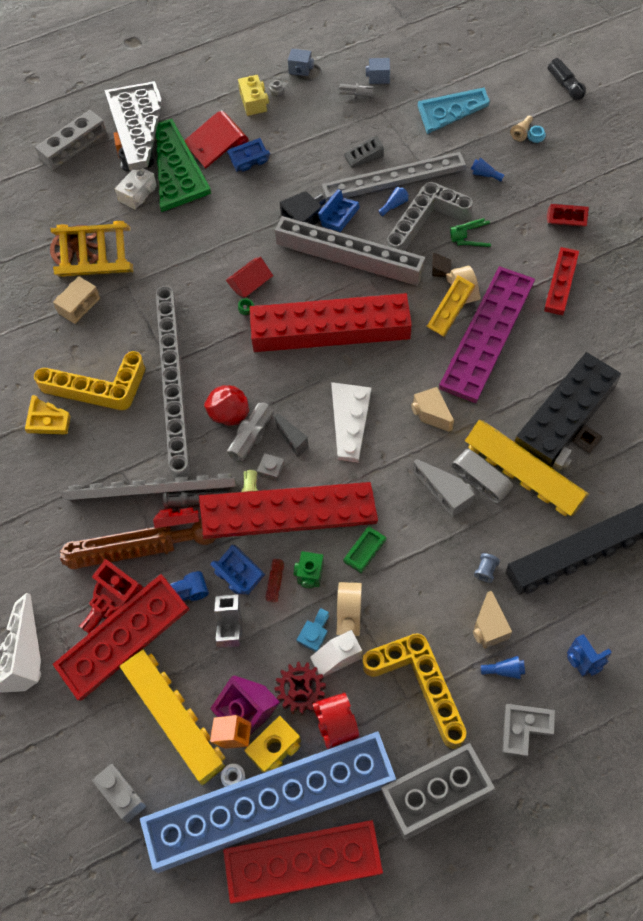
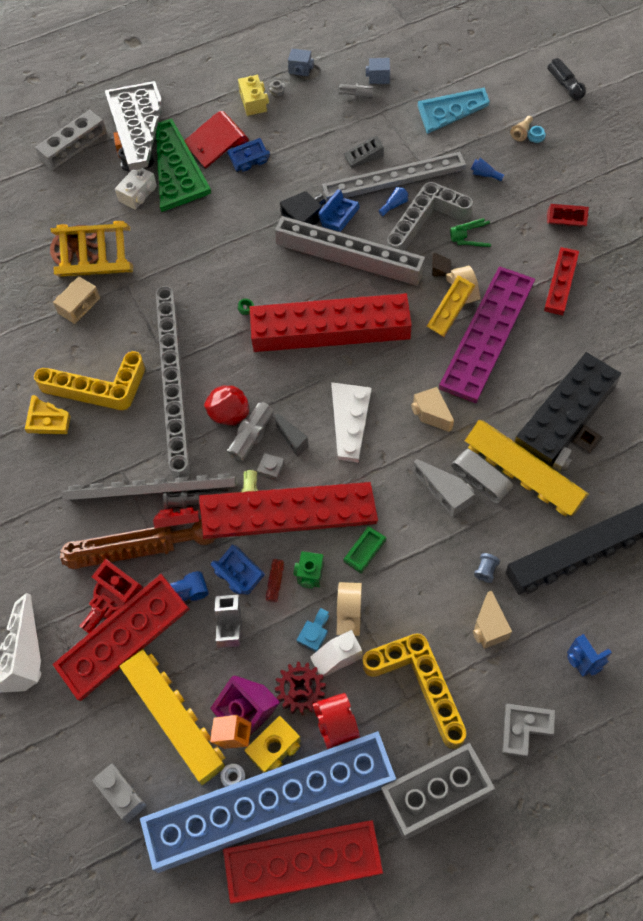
red brick [226,257,274,298] -> none
blue cone [481,655,525,679] -> none

